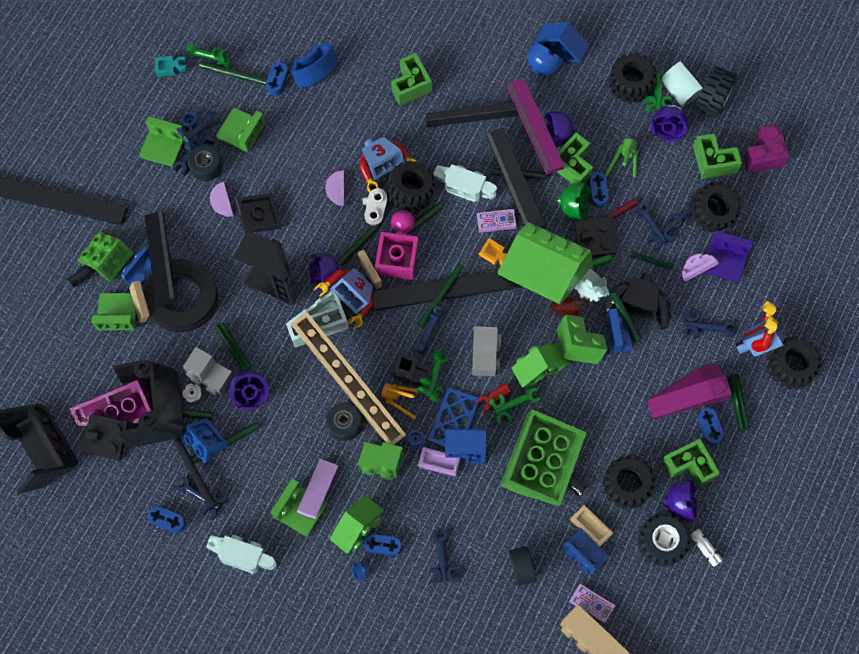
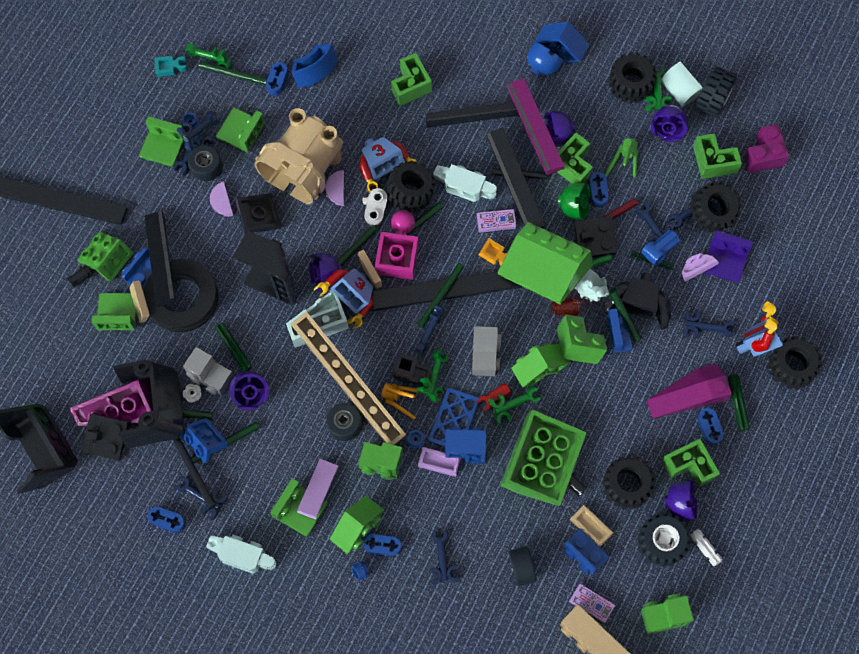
none -> tan piece [255,108,343,204]
none -> blue piece [641,230,680,266]
none -> bright green brick [641,594,694,634]

